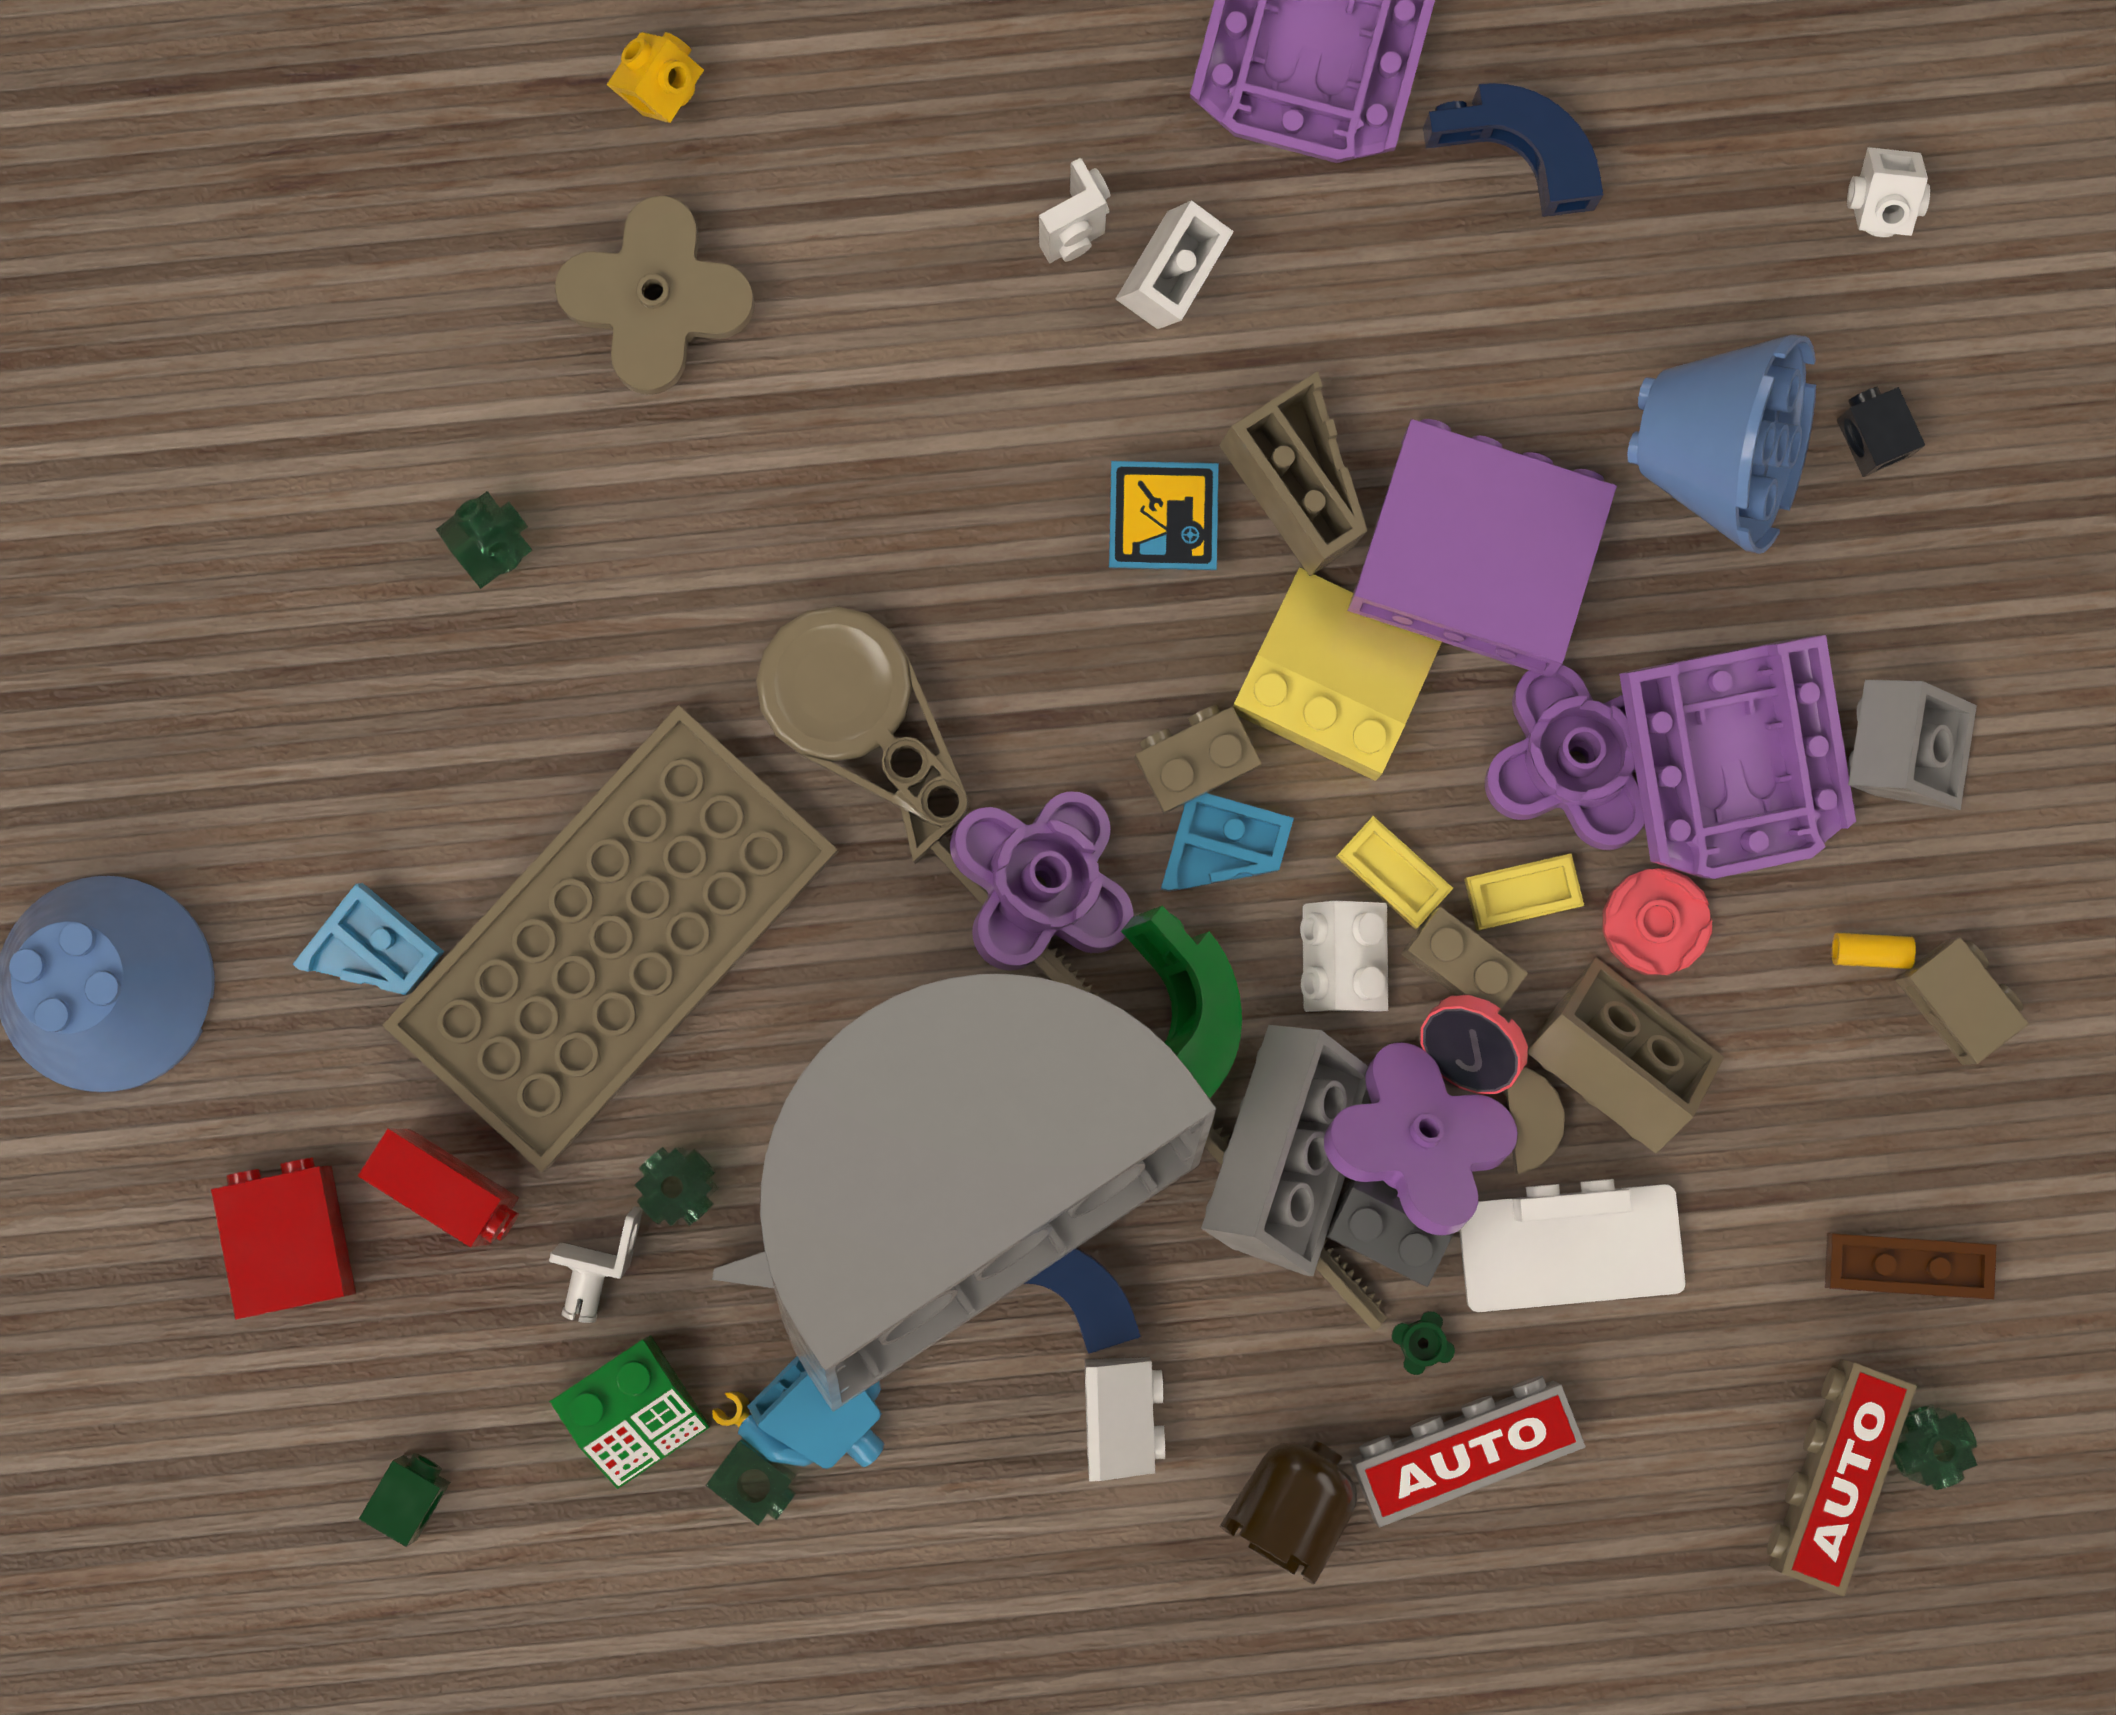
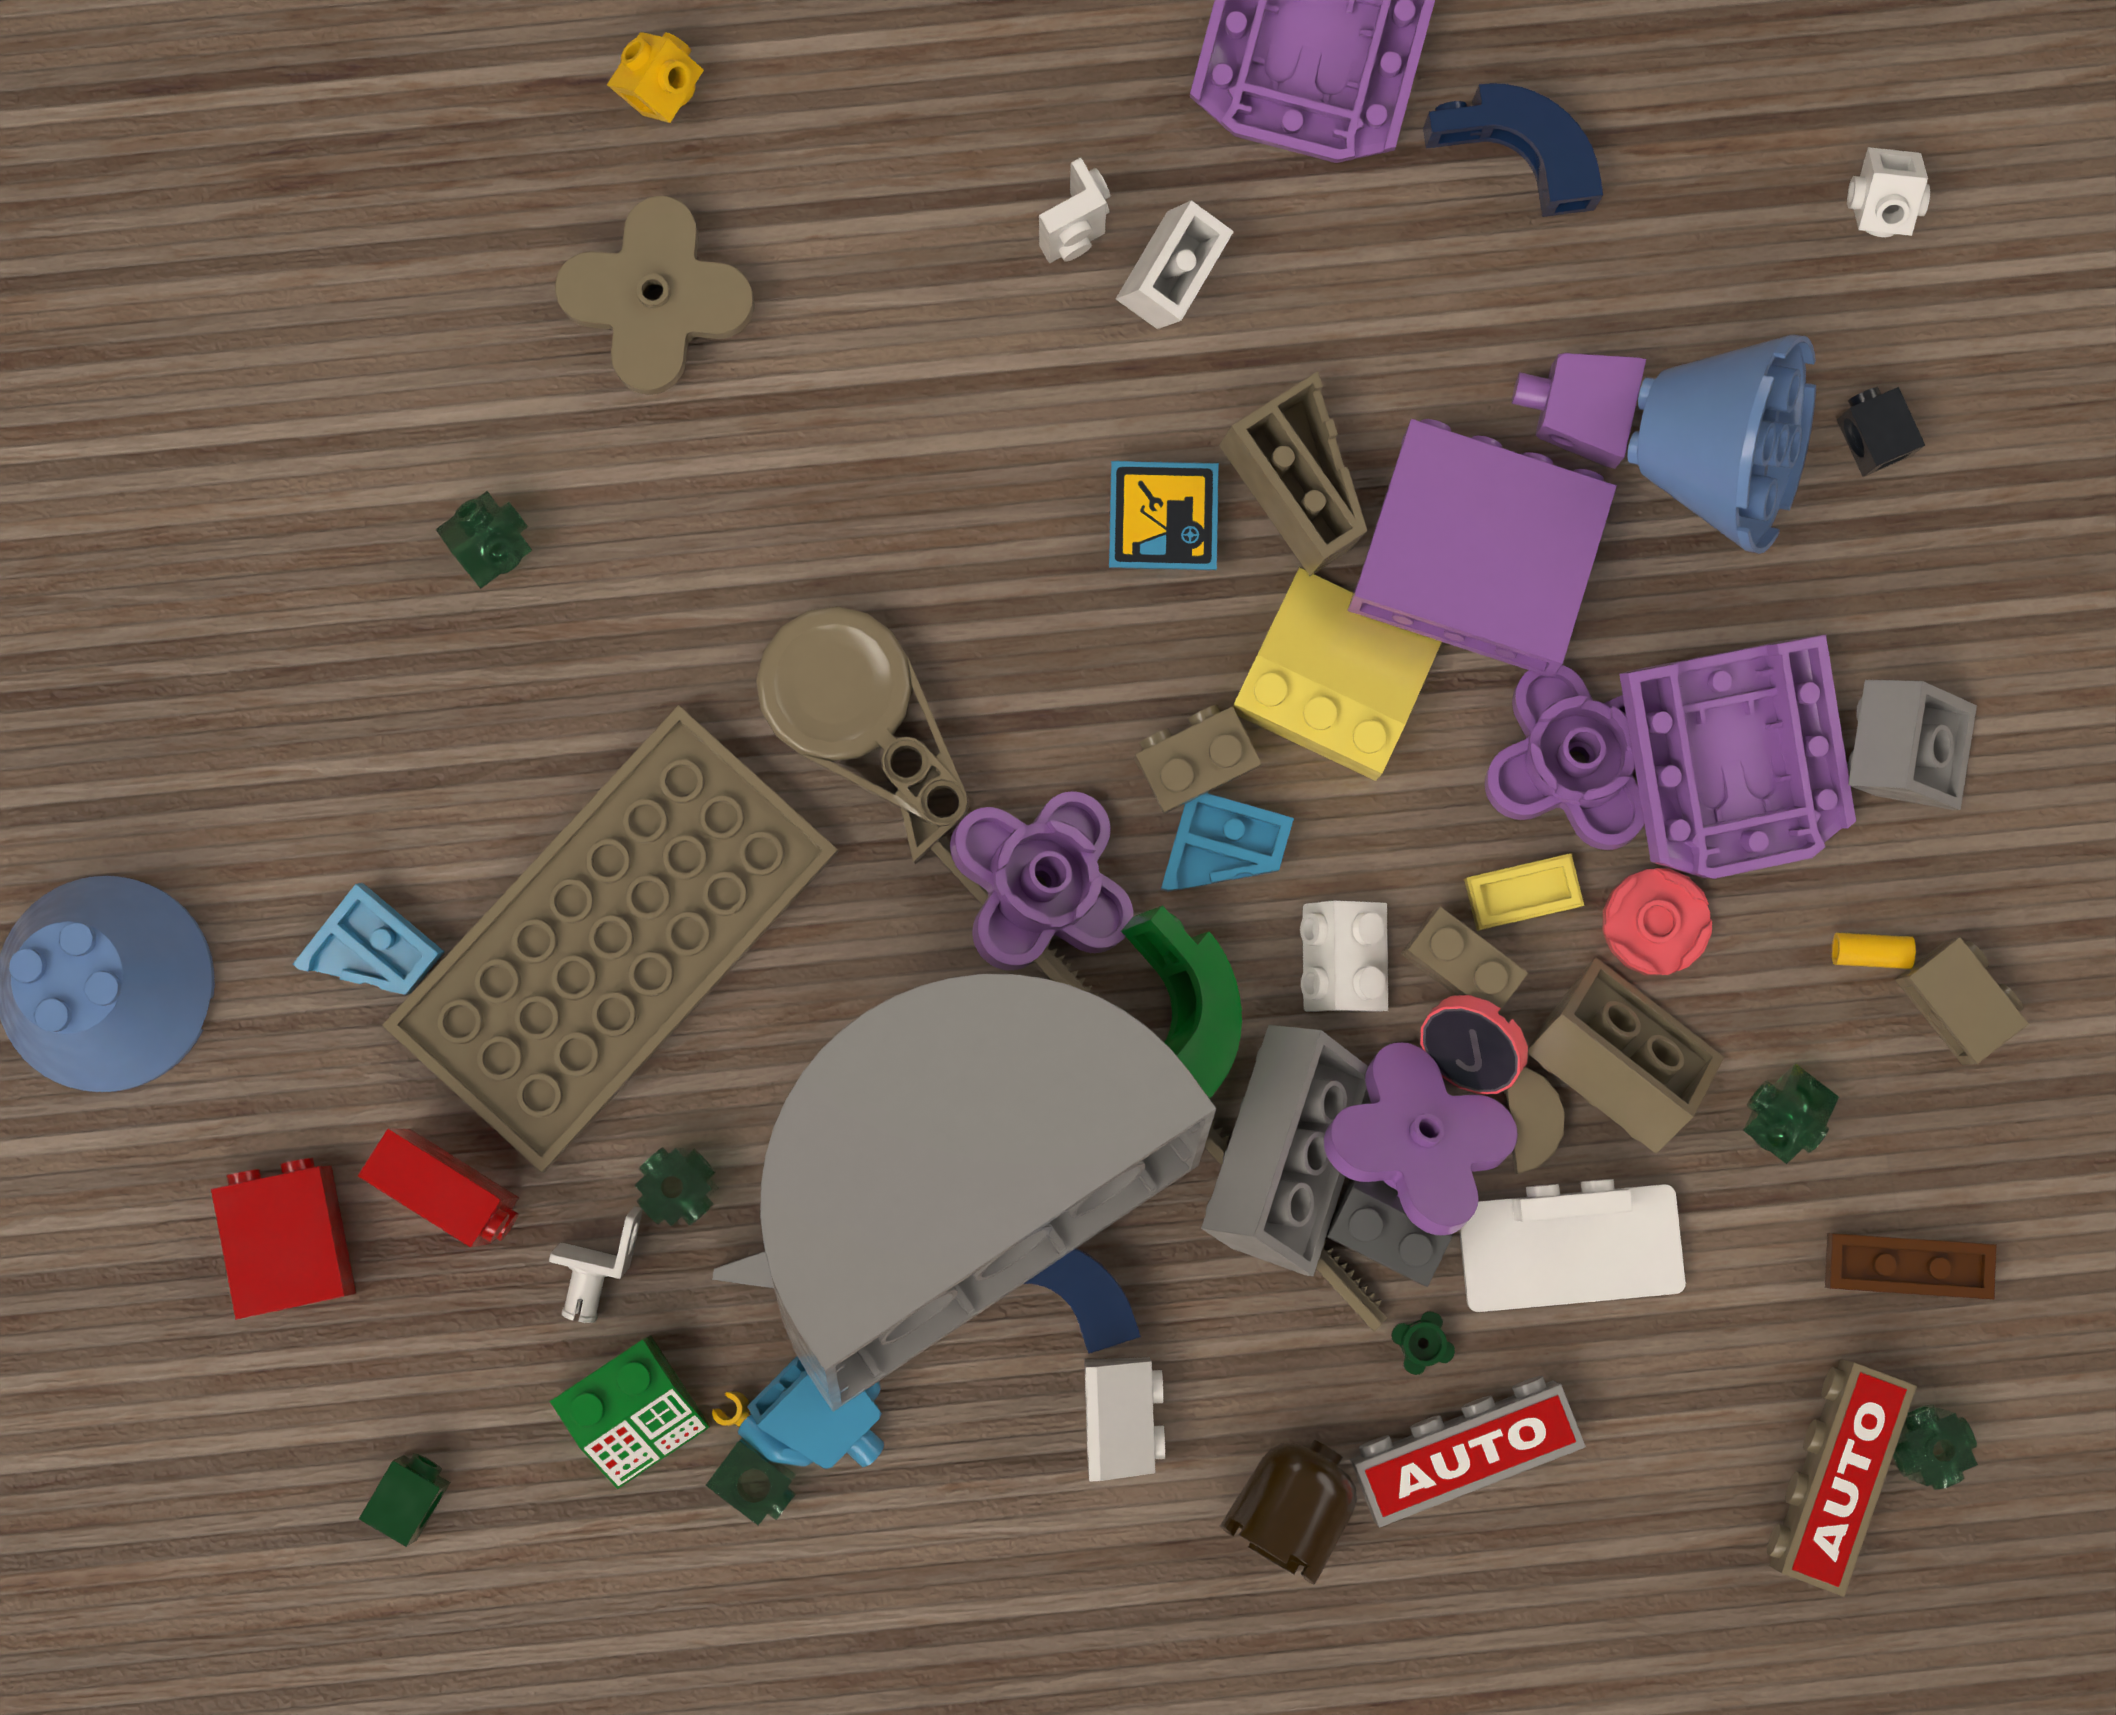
light yellow tile [1336,816,1453,929] -> none
none -> medium lavender torso [1512,353,1646,469]
none -> clear green brick [1743,1063,1839,1164]

